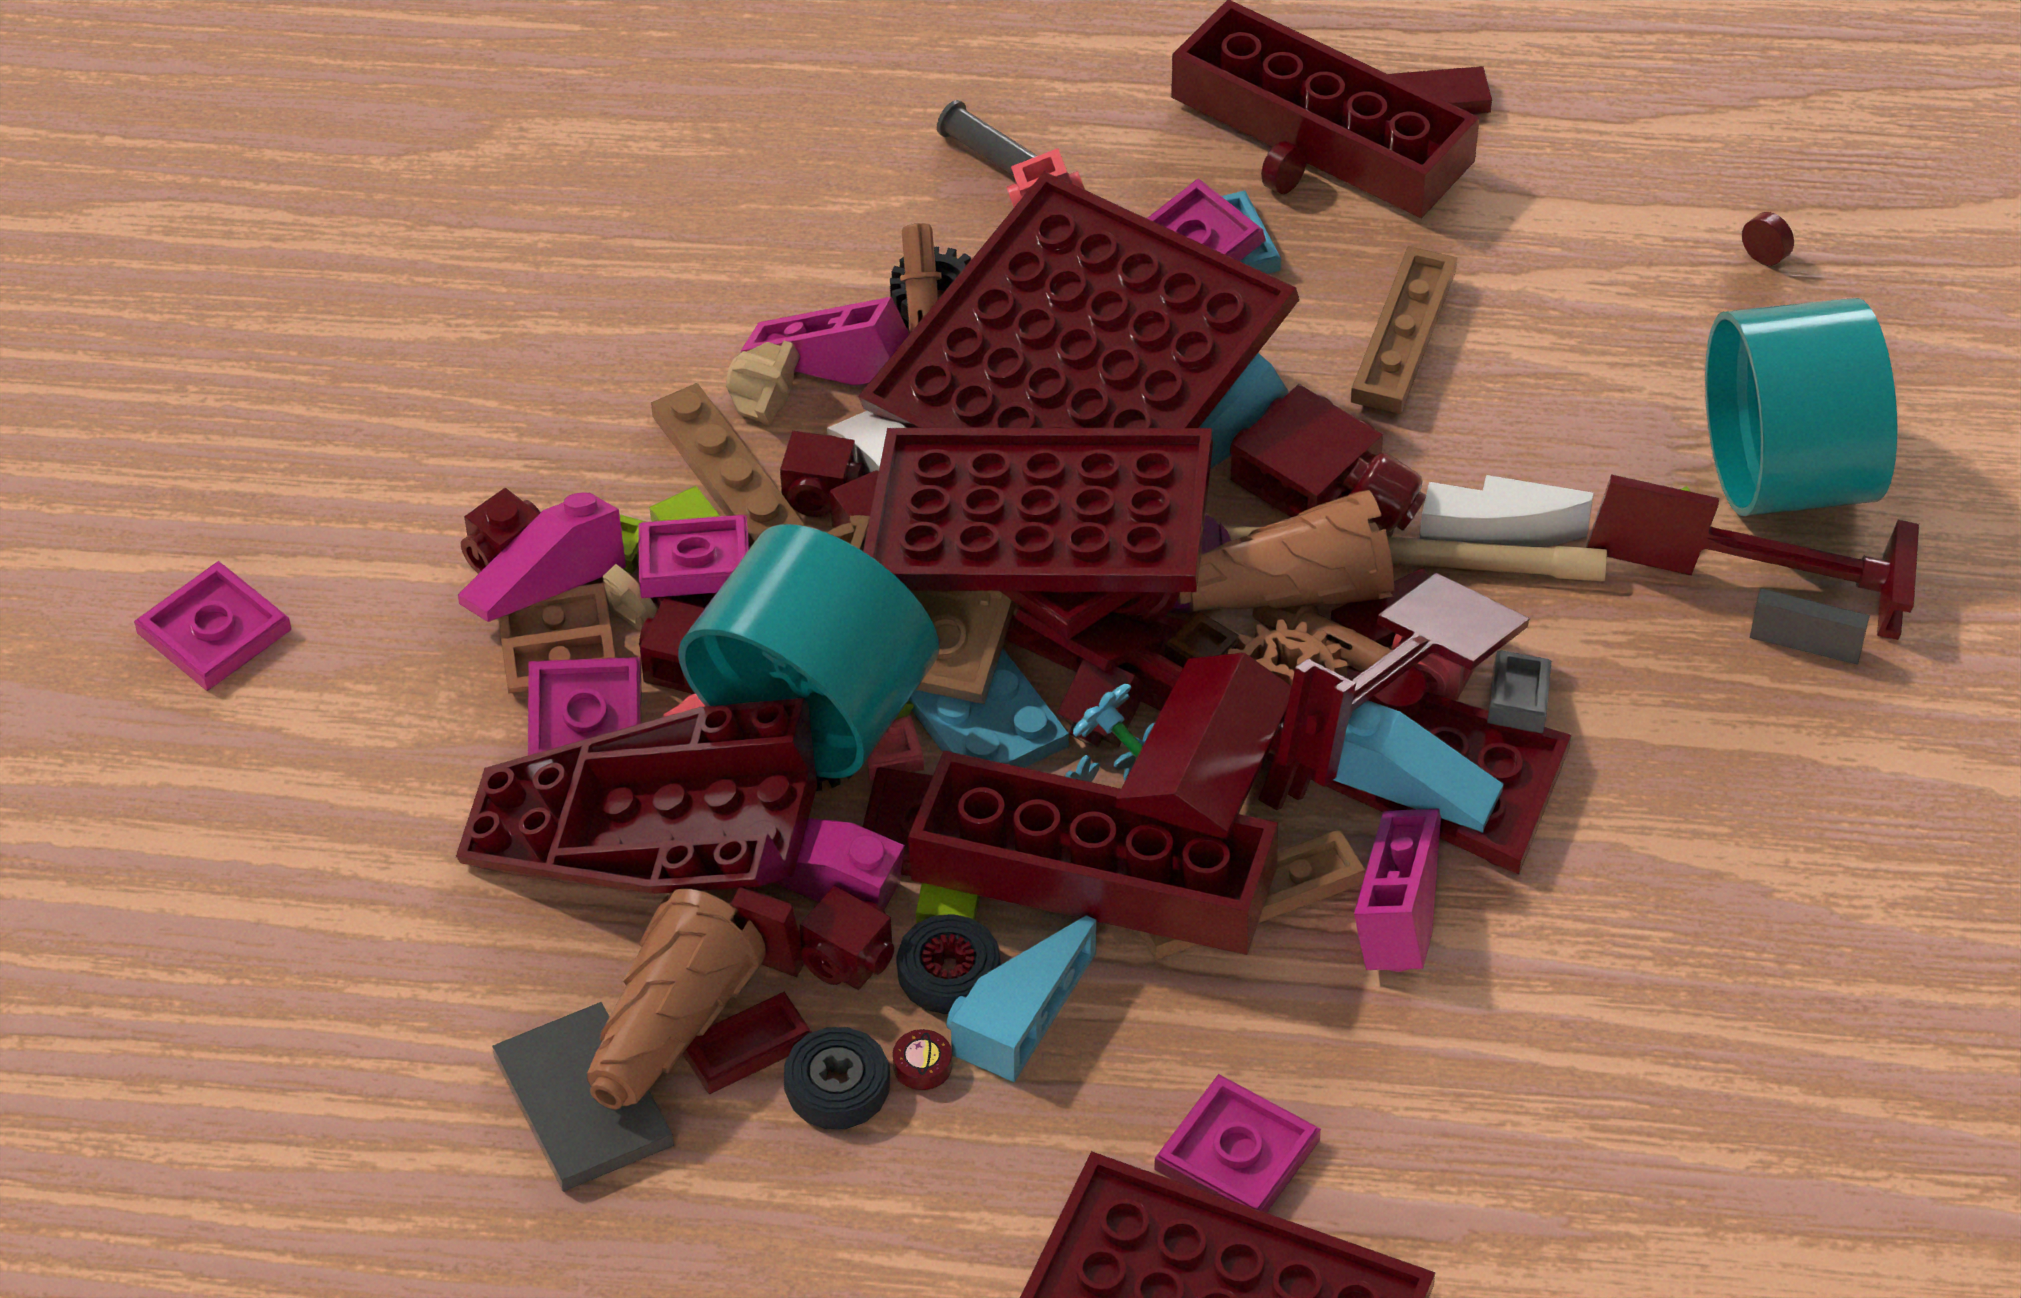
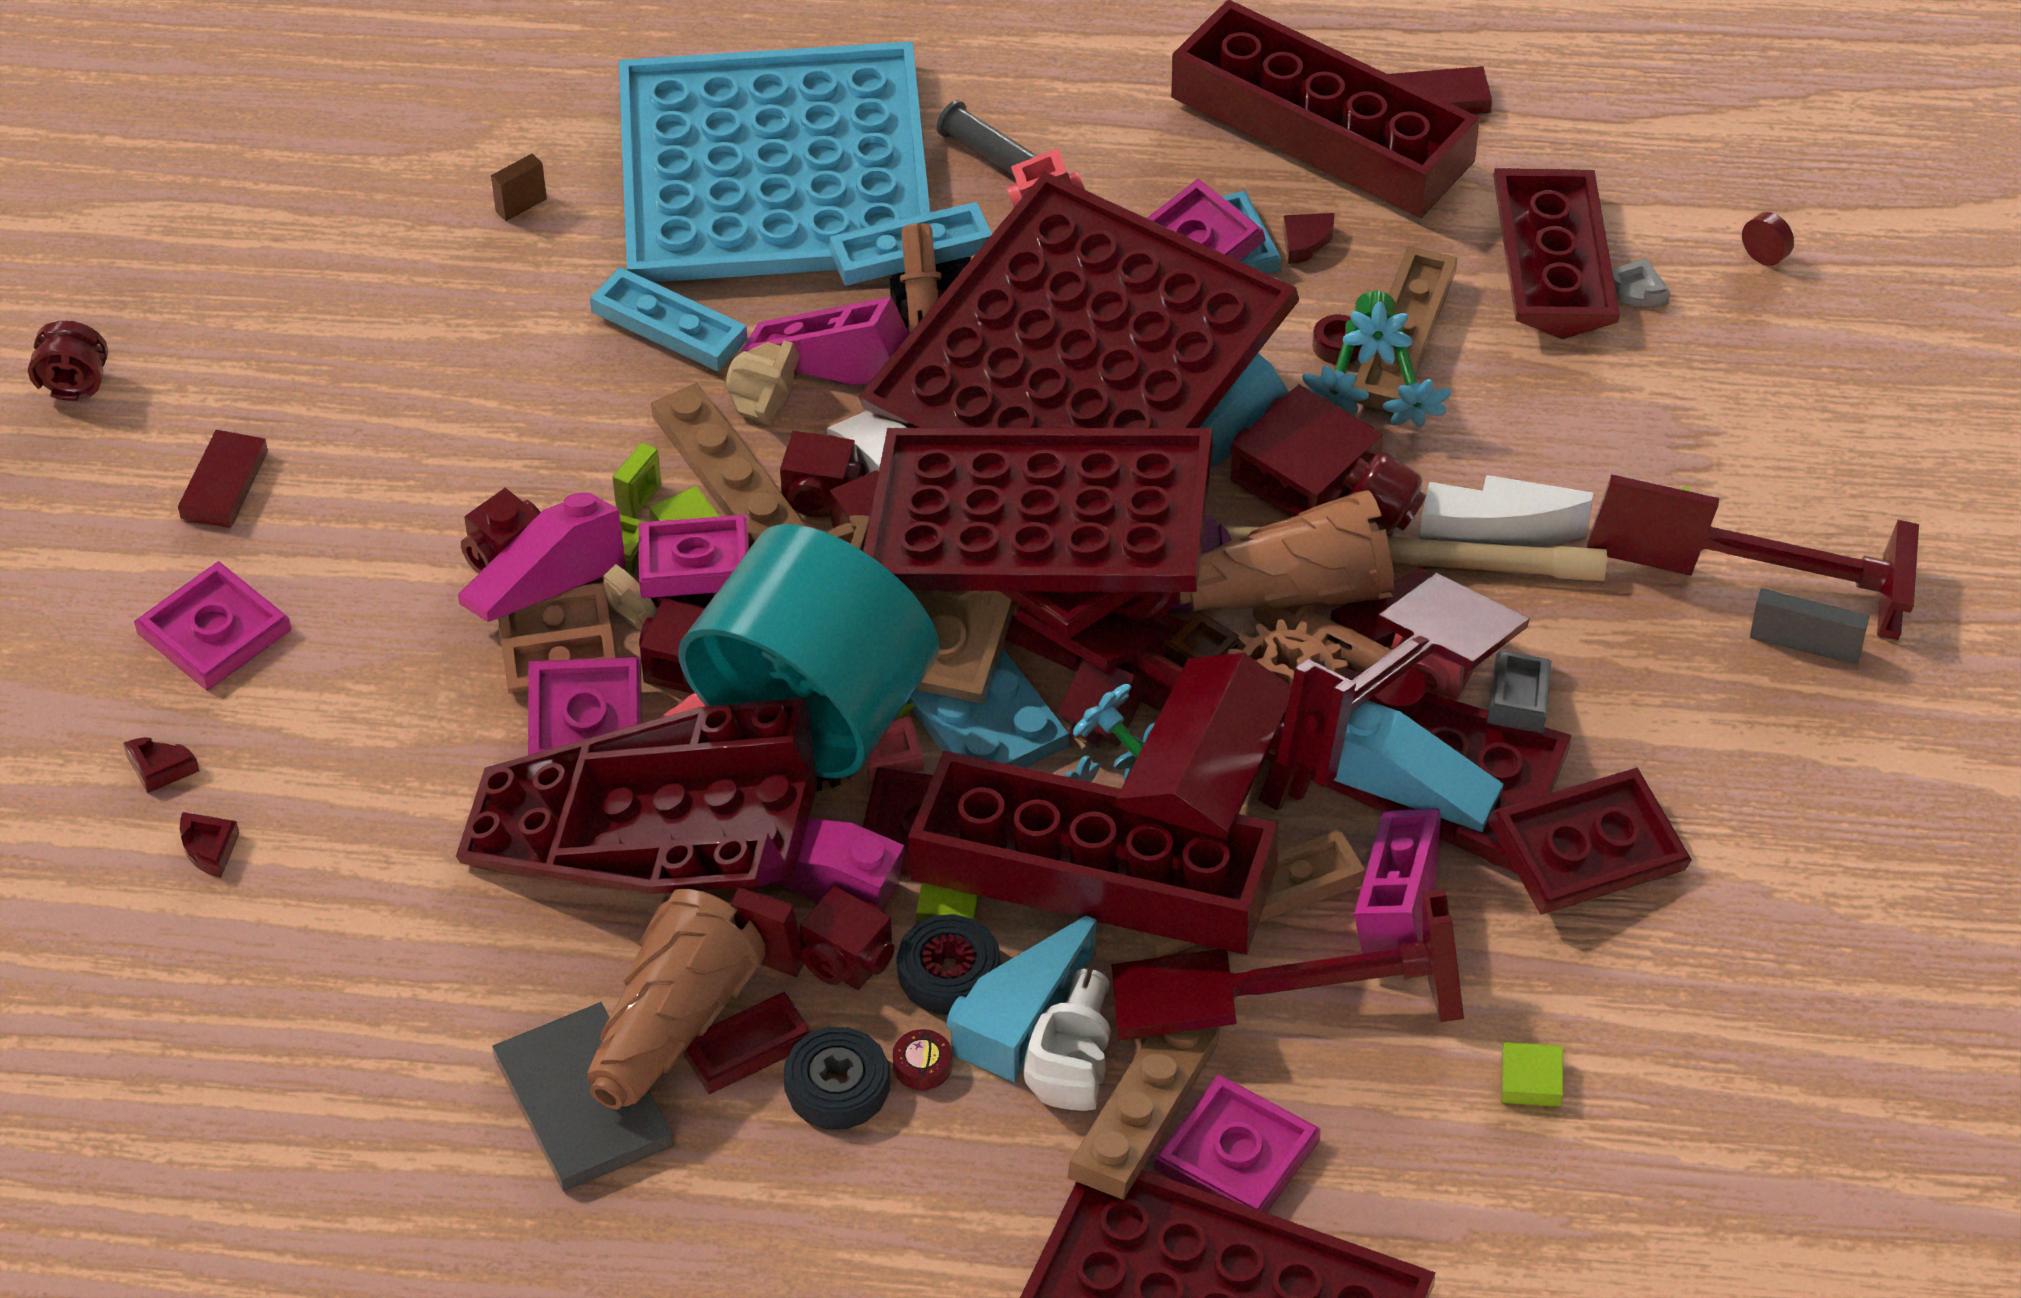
dark red tile [1261,141,1307,194] -> none
teal wheel [1705,298,1898,516] -> none
none -> dark red wheel [27,321,109,401]
none -> dark red tile [123,737,199,793]
none -> dark red tile [178,430,268,528]
none -> dark red tile [180,812,239,878]
none -> reddish brown tile [491,153,547,221]
none -> medium azure plate [590,267,748,372]
none -> lime tile [612,442,662,518]
none -> medium azure plate [619,41,930,282]
none -> medium azure plate [829,202,992,286]
none -> white piece [1024,969,1111,1111]
none -> medium nougat plate [1068,1027,1220,1200]
none -> dark red piece [1111,889,1464,1041]
none -> dark red tile [1283,213,1335,264]
none -> medium azure plant [1302,290,1451,427]
none -> dark red tile [1312,314,1362,364]
none -> dark red tile [1488,767,1692,915]
none -> dark red slope [1493,168,1620,339]
none -> lime tile [1501,1042,1563,1107]
none -> light grey tile [1612,258,1670,307]

